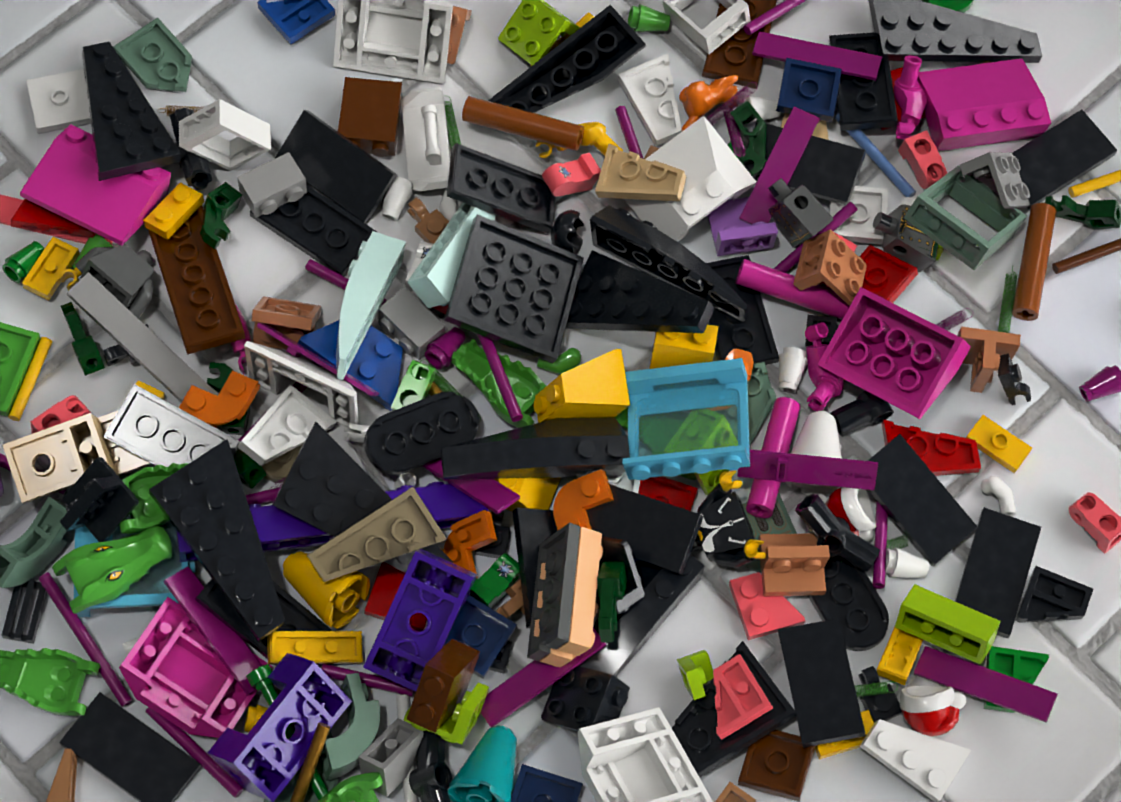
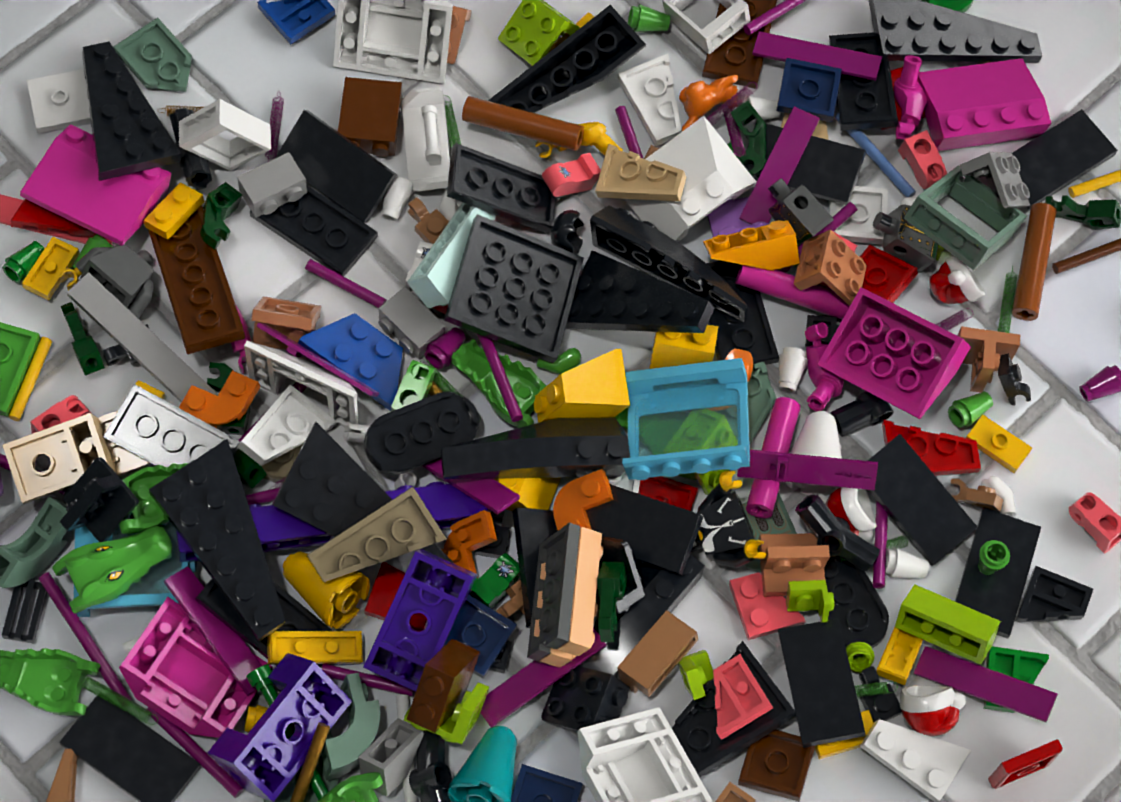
light aqua slope [336,231,406,381] -> none
none -> bright green piece [75,674,158,725]
none -> magenta piece [265,91,284,162]
none -> medium nougat piece [617,610,698,697]
none -> light orange slope [703,220,800,271]
none -> lime bracket [786,580,834,623]
none -> lime plate [846,642,874,672]
none -> piece [929,255,985,304]
none -> bright green cone [948,391,993,428]
none -> medium nougat plate [950,479,1004,512]
none -> bright green cone [978,540,1010,575]
none -> red tile [988,739,1063,789]

